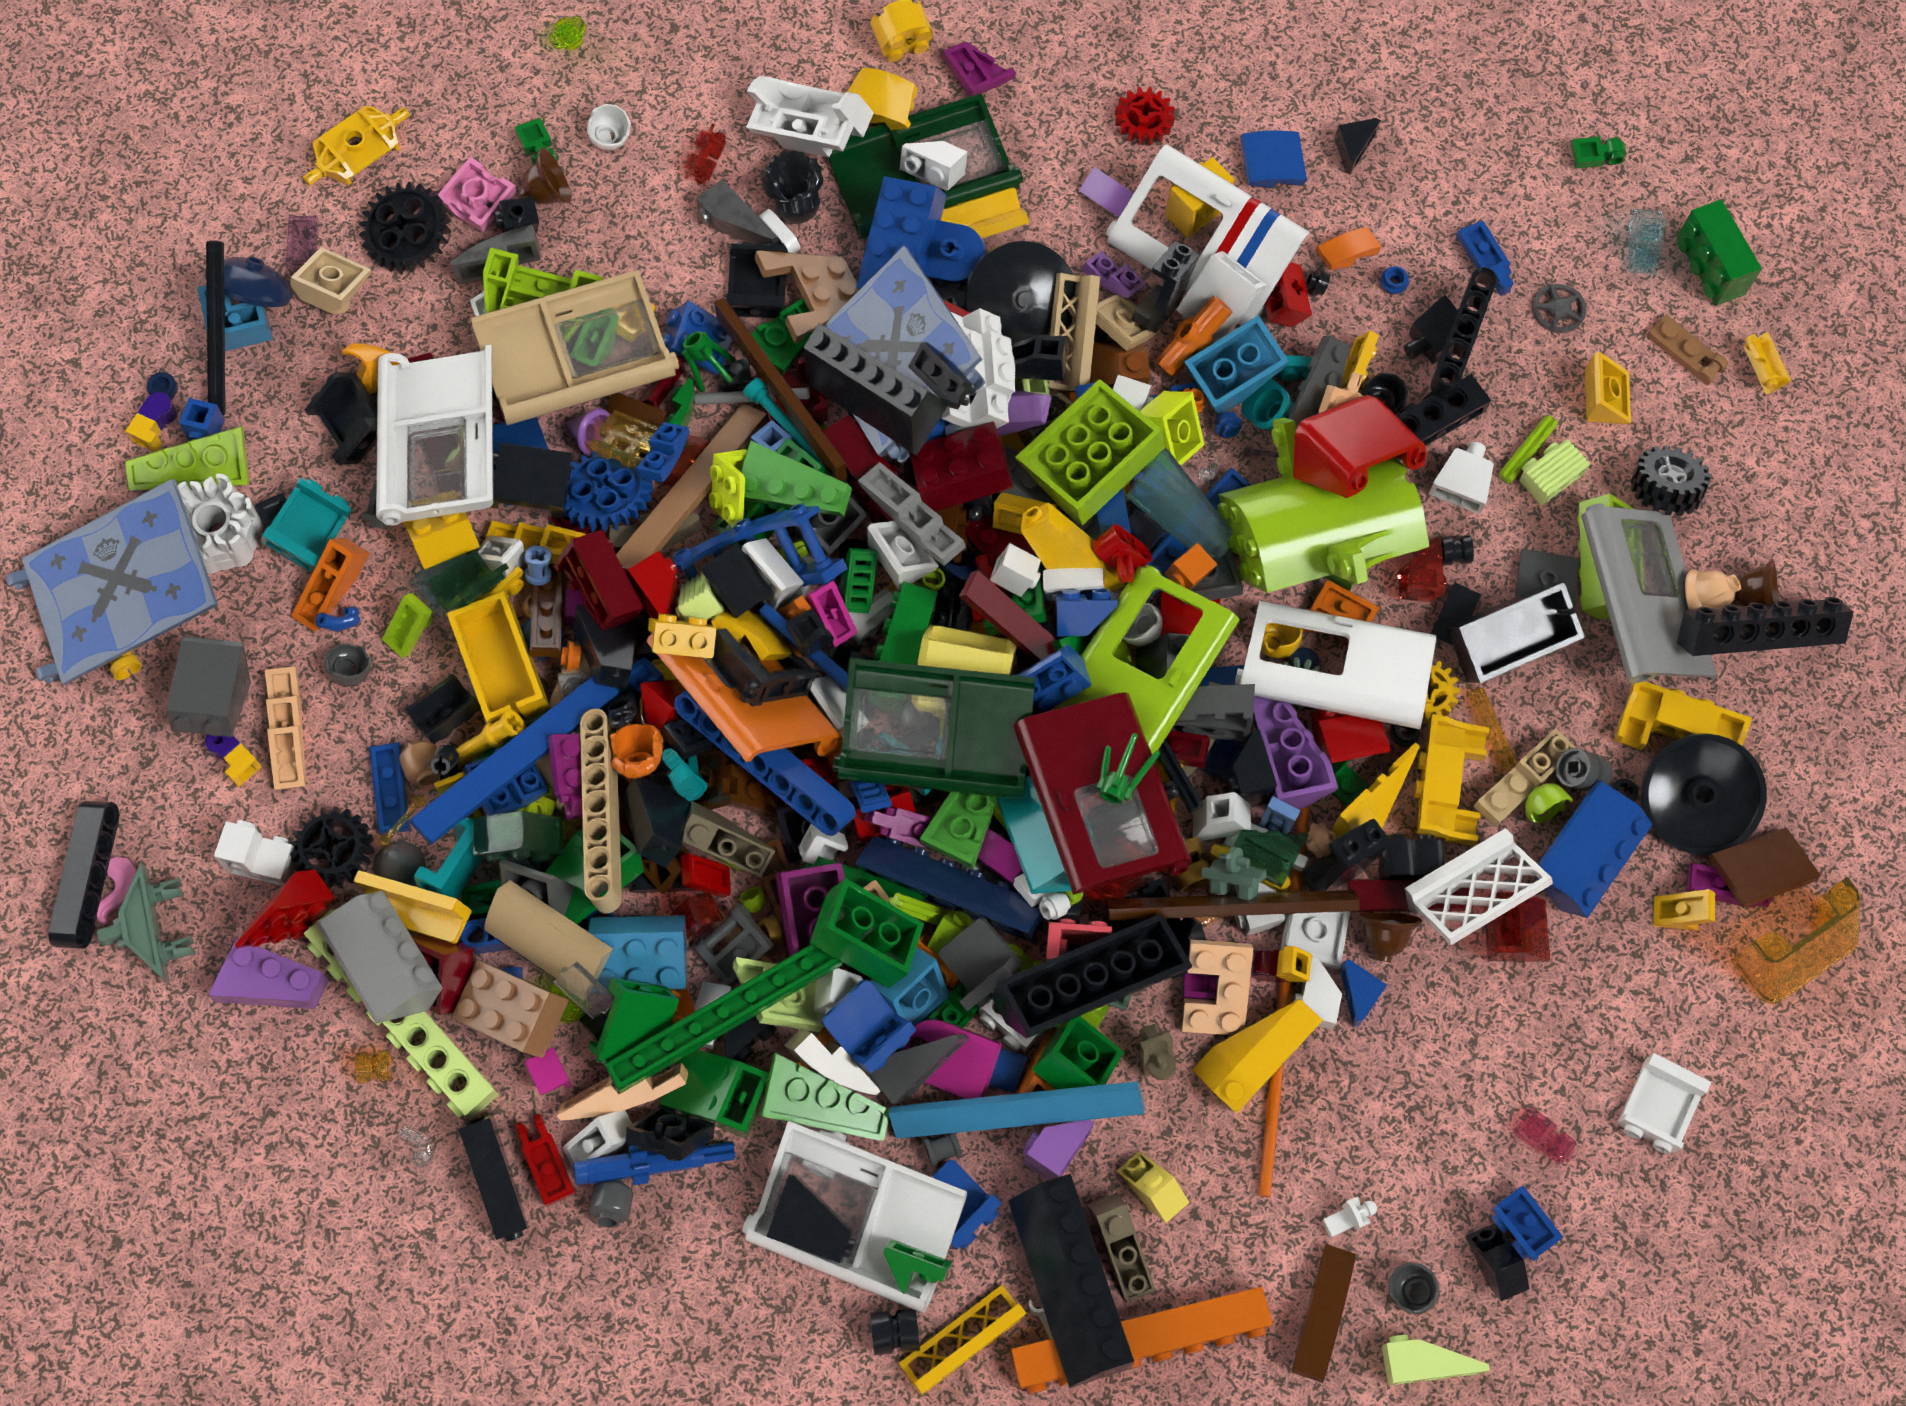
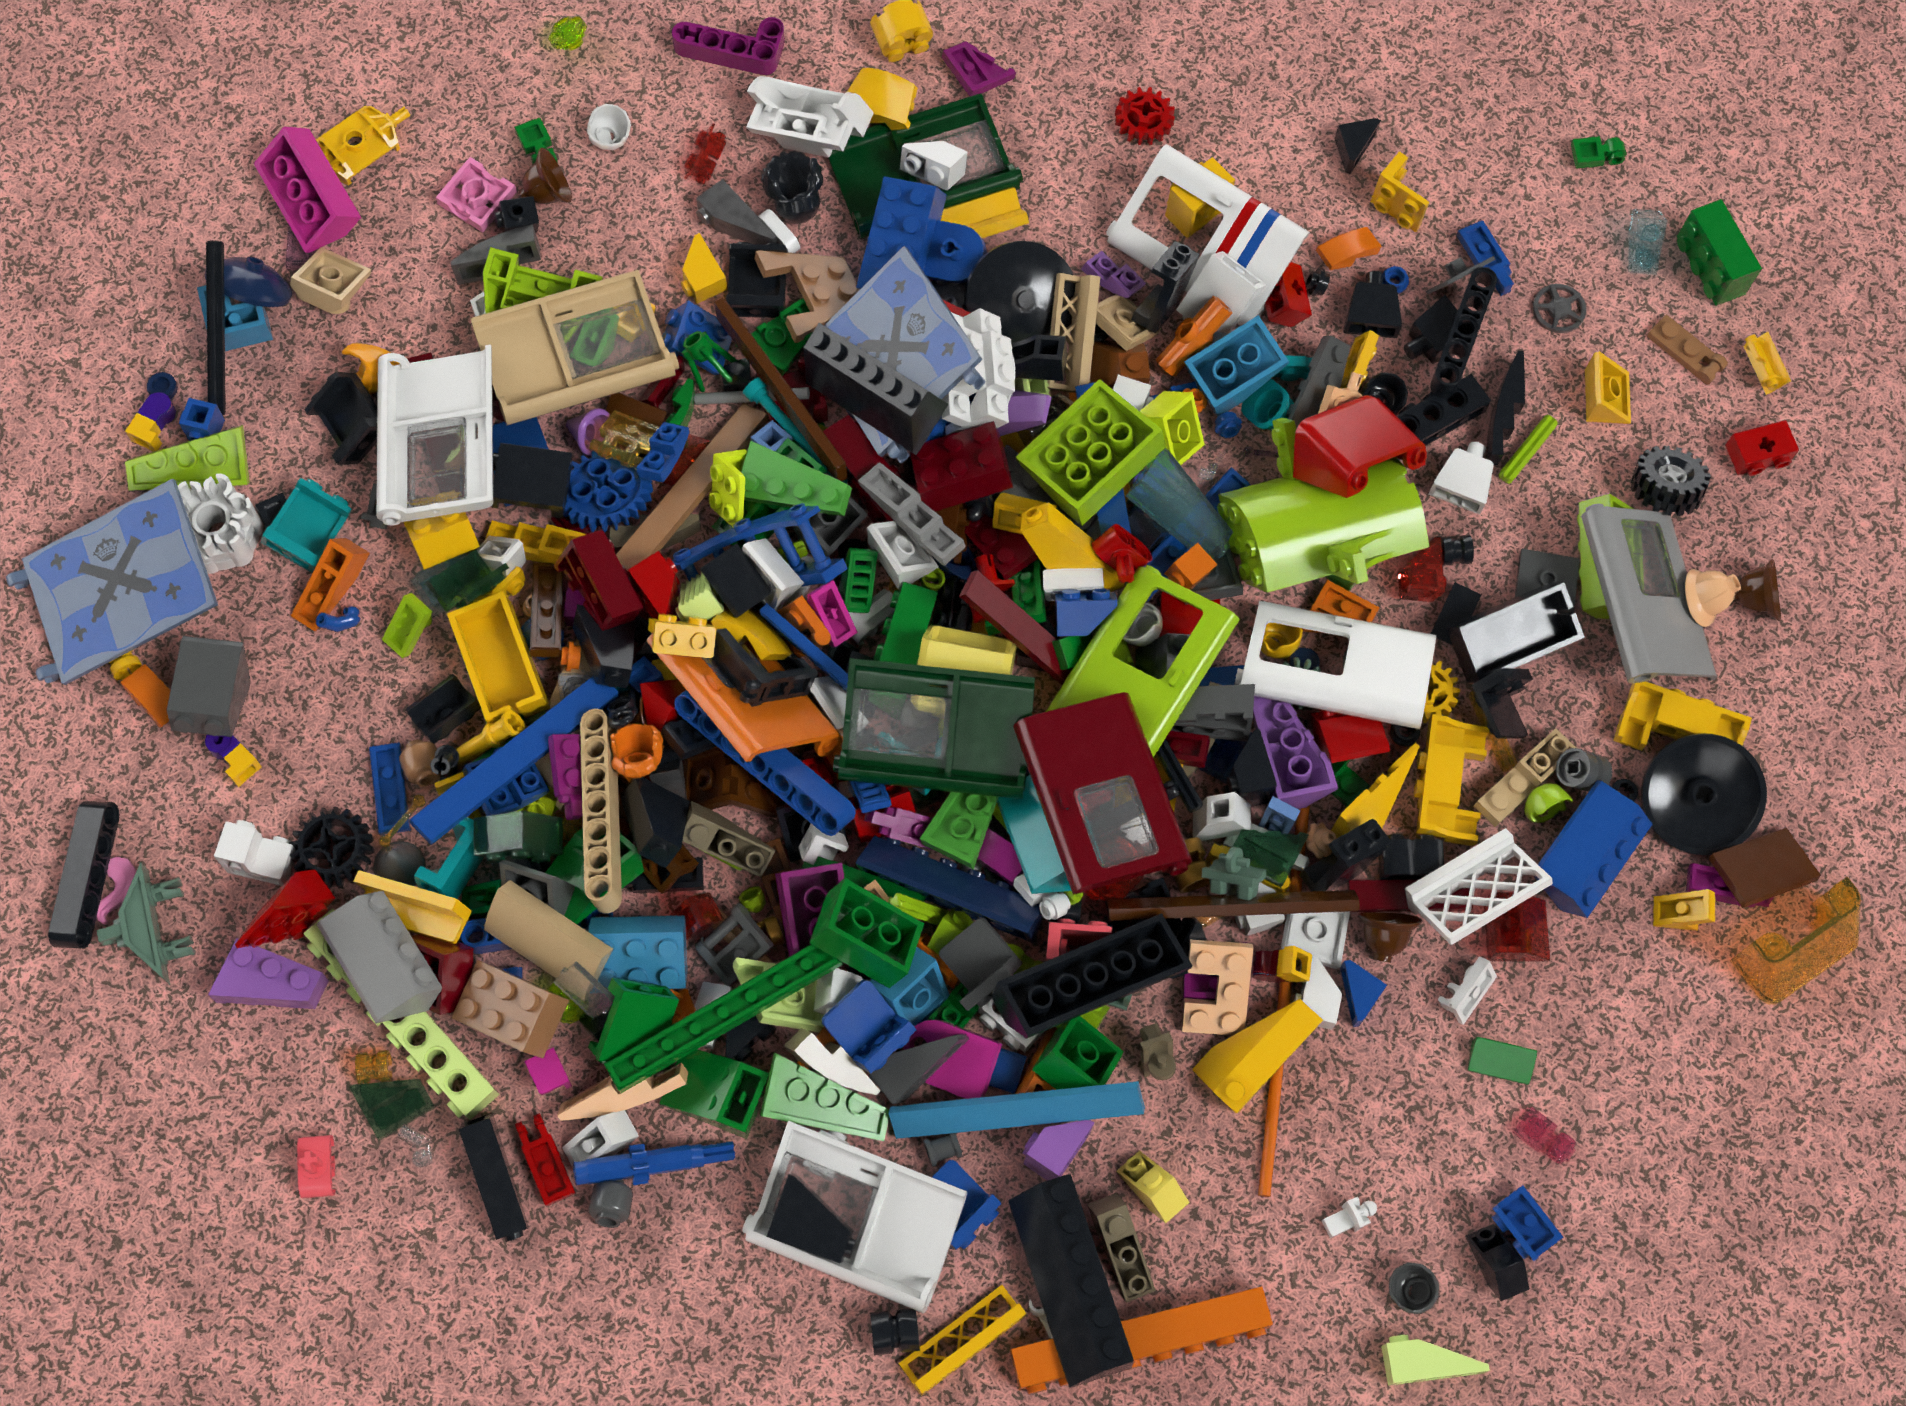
light nougat slope [265,666,306,790] -> none
dark grey hair [324,644,372,687] -> none
black gear [359,182,451,274] -> none
medium blue bush [525,546,551,586] -> none
black brick [625,1105,715,1161] -> none
teal helmet [662,748,708,801] -> none
red tile [681,853,731,898] -> none
black tile [786,608,834,657] -> none
green slope [883,1239,952,1294] -> none
black hinge [908,341,976,410] -> none
white brick [990,543,1041,597] -> none
blue slope [1016,644,1092,714] -> none
medium lavender slope [1079,167,1134,217] -> none
green plant [1096,733,1160,804] -> none
blue slope [1240,130,1307,188] -> none
reddish brown slope [1292,1244,1357,1383] -> none
yellowish green brick [1519,439,1590,506] -> none
white panel [1617,1053,1711,1154] -> none
black brick [1677,597,1854,656] -> none
none -> orange slope [120,664,171,728]
none -> dark pink slope [254,126,361,253]
none -> coral beam [297,1135,336,1199]
none -> clear green wing [349,1079,436,1141]
none -> magenta beam [672,17,785,75]
none -> yellow slope [681,233,727,304]
none -> black torso [1343,271,1402,338]
none -> yellow bracket [1370,151,1429,232]
none -> dark grey piece [1426,256,1496,294]
none -> white plate [1438,956,1497,1025]
none -> green slope [1467,1037,1538,1085]
none -> black bracket [1472,668,1533,739]
none -> black slope [1486,351,1525,465]
none -> red brick [1725,420,1799,476]

